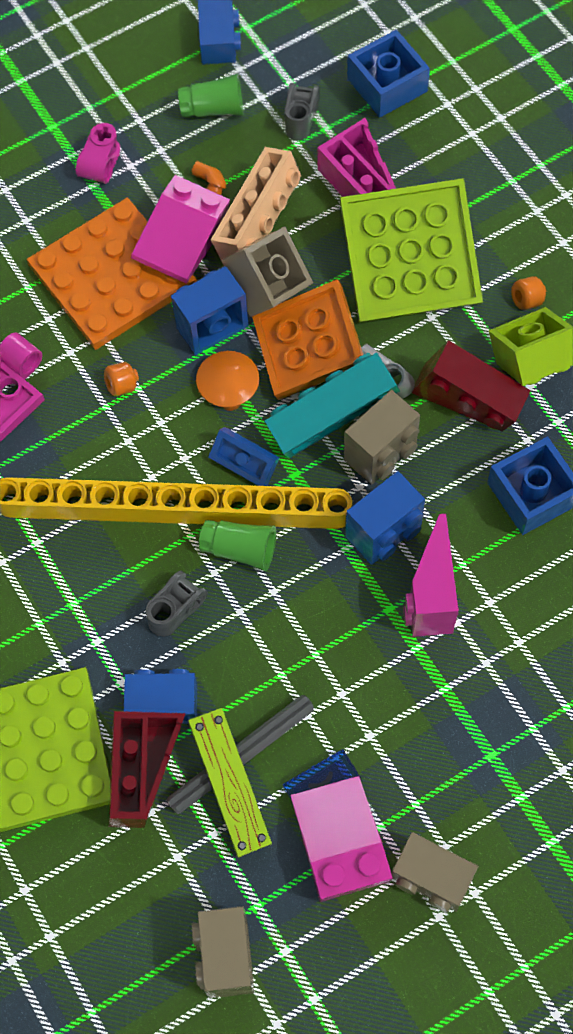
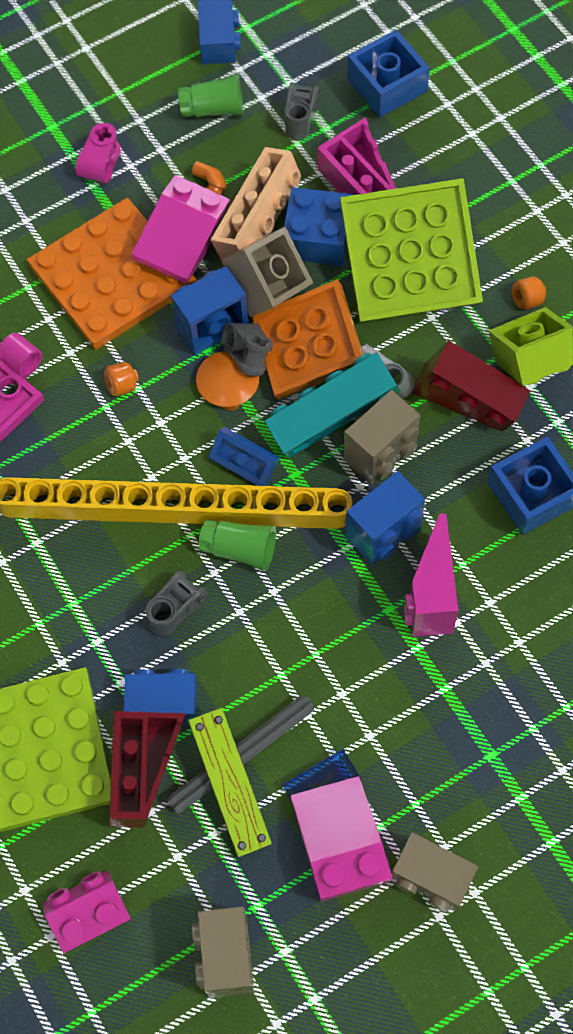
none -> dark pink bracket [43,870,130,954]
none -> dark grey piece [222,323,273,376]
none -> blue brick [284,187,352,266]

